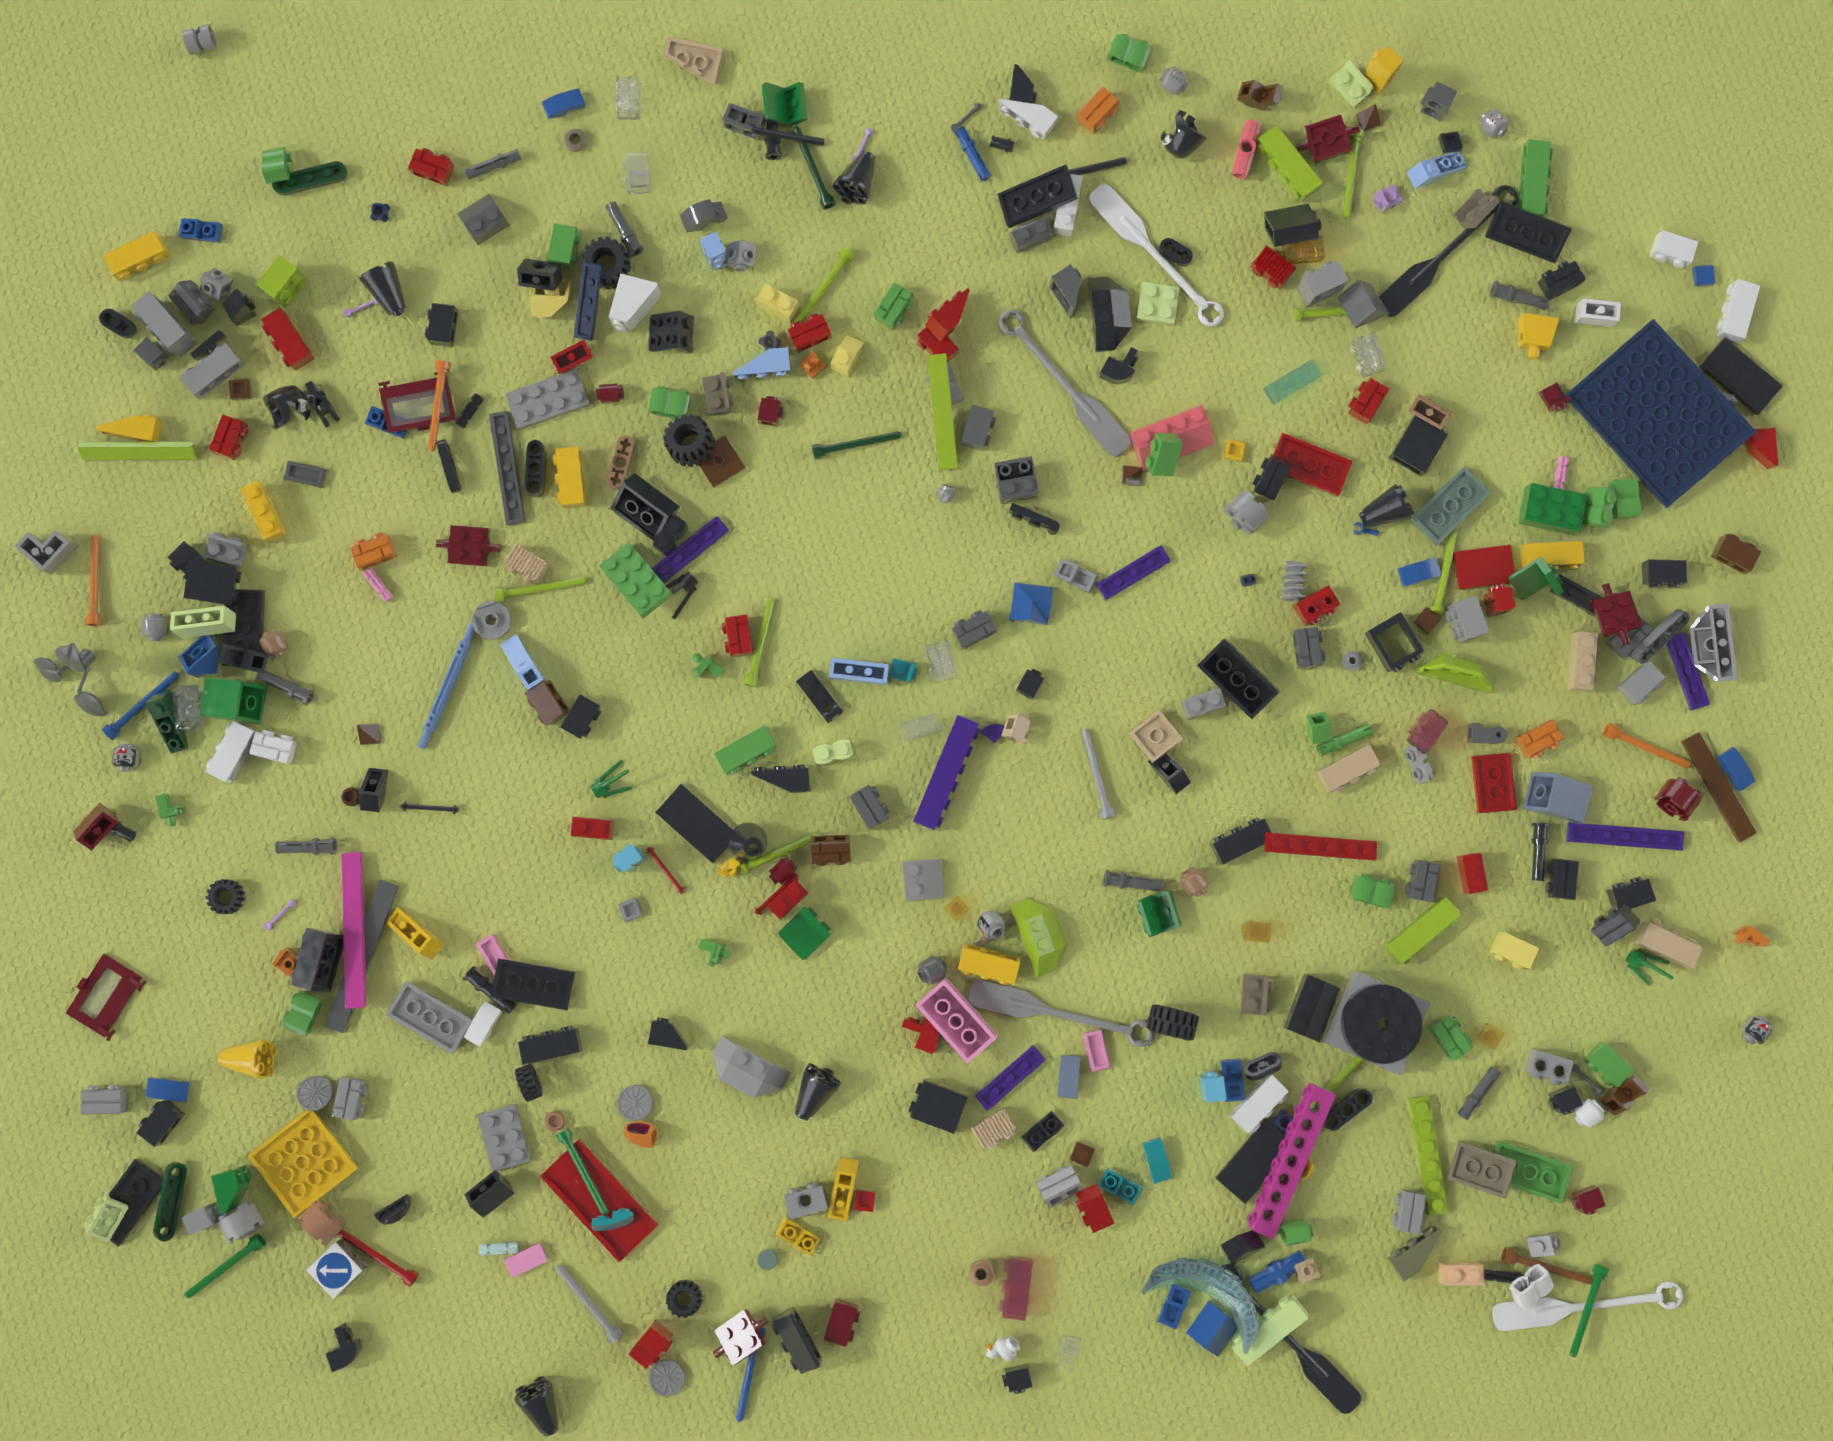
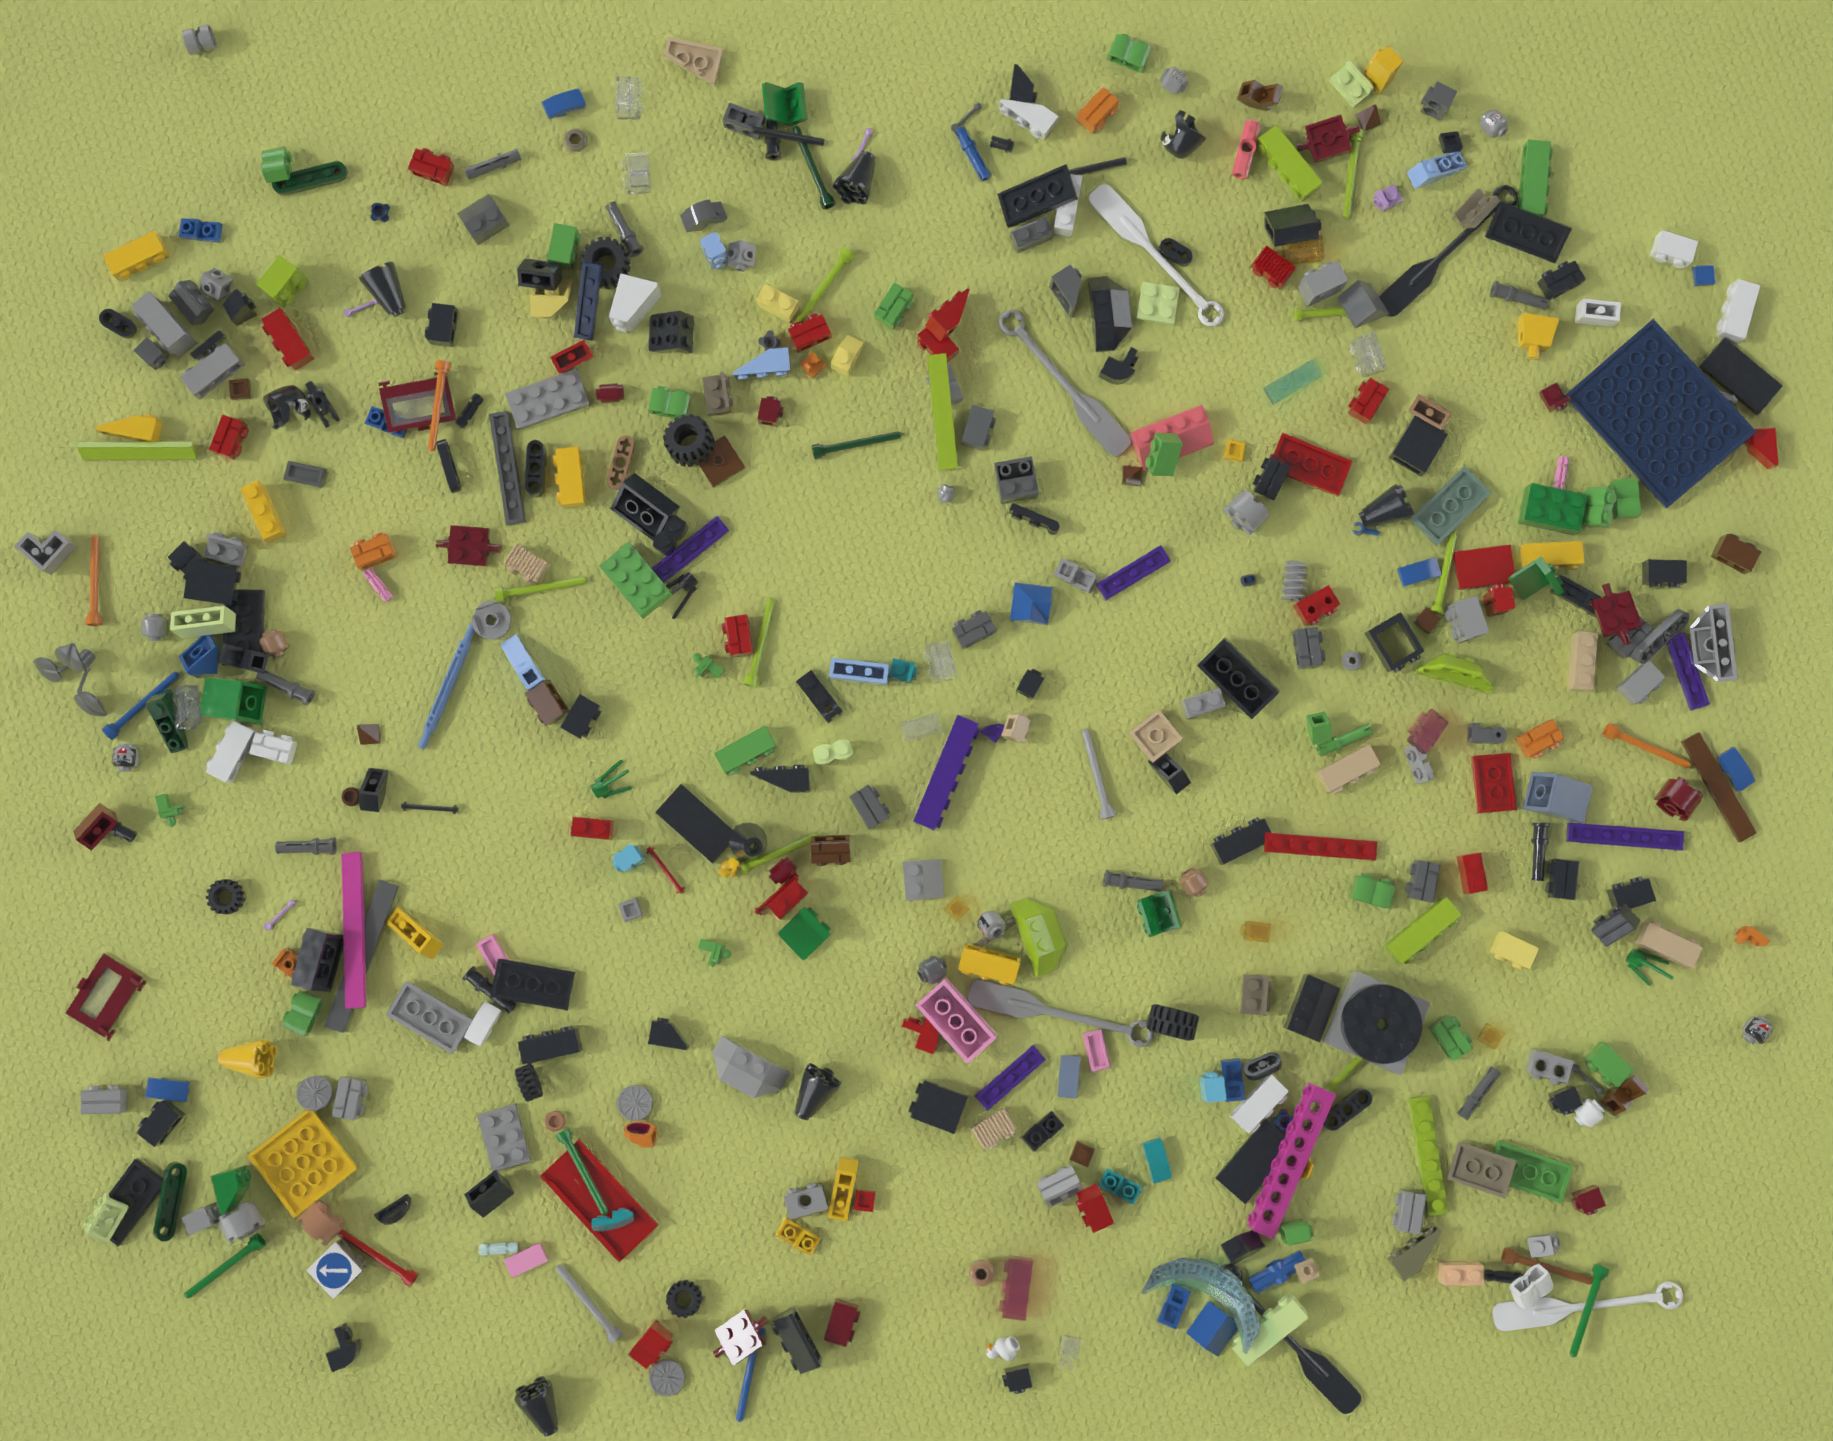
sand green tile [757,1249,777,1270] -> none

